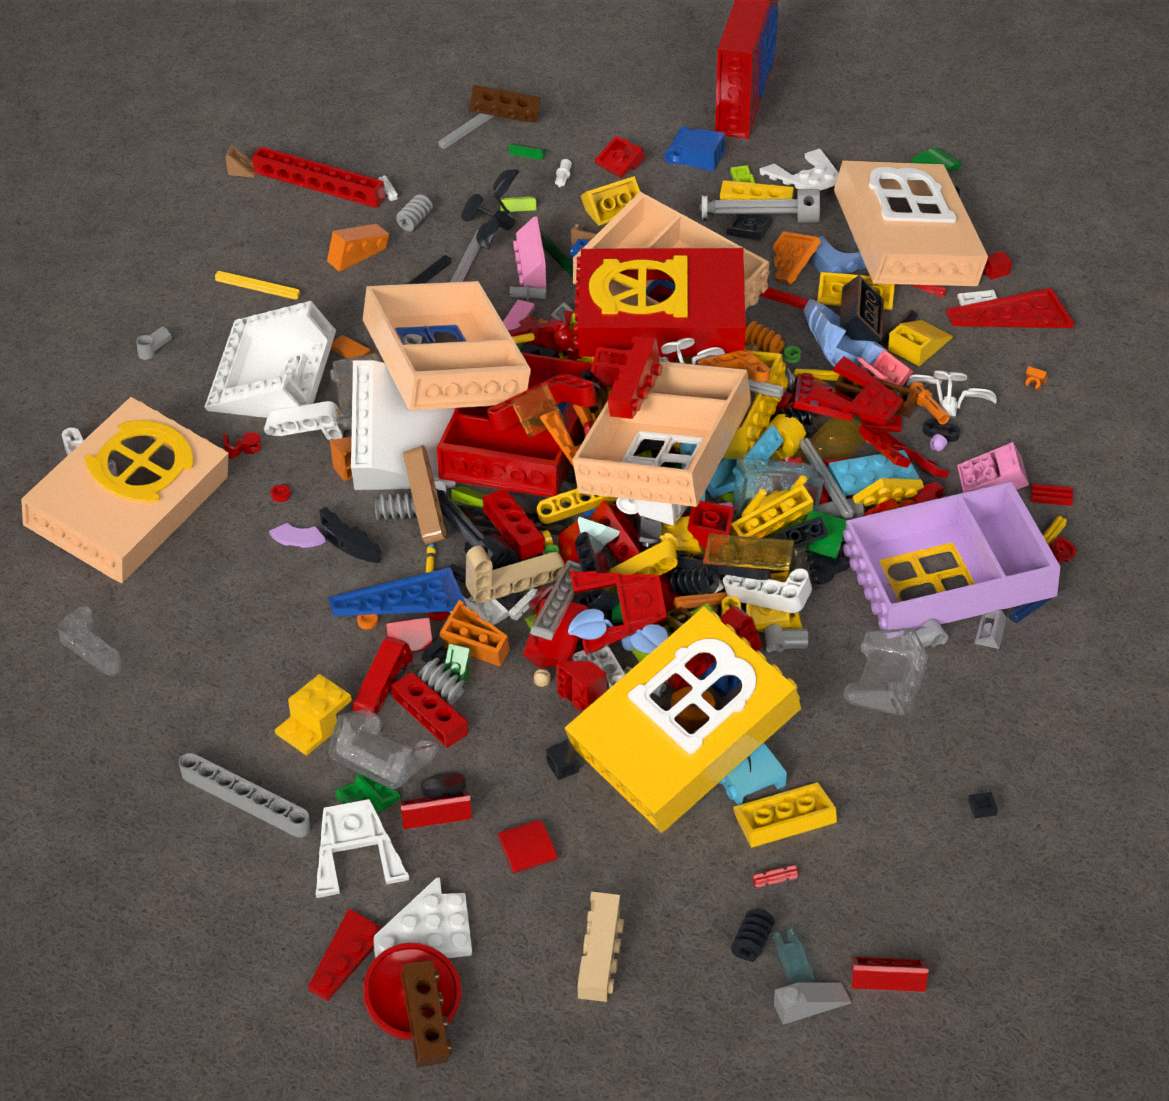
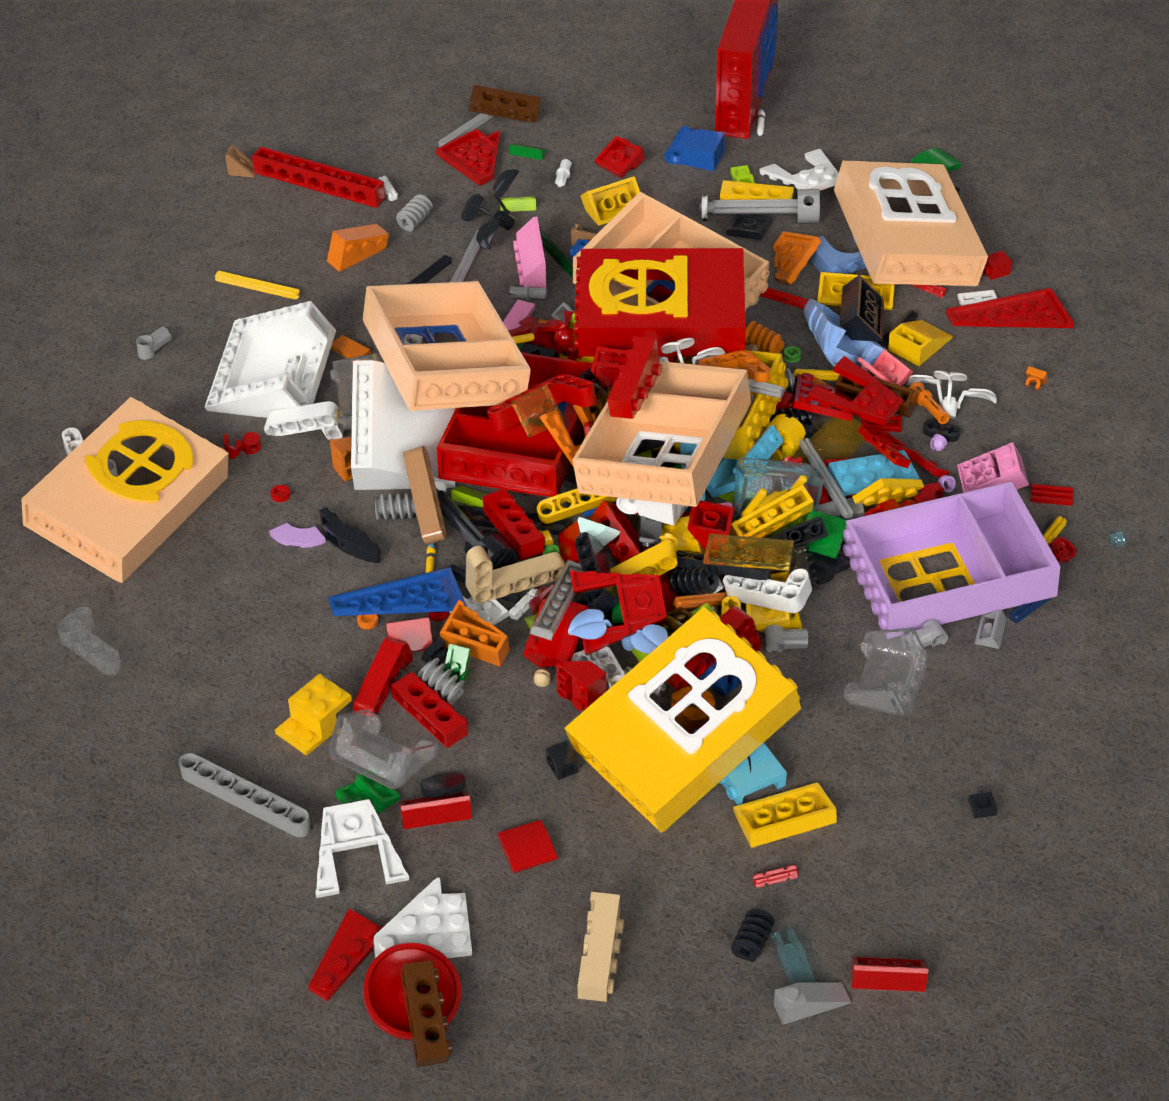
none -> red wing [436,129,500,186]
none -> white piece [757,109,765,136]
none -> lavender hinge [938,475,956,492]
none -> clear light blue hinge [1109,531,1126,548]

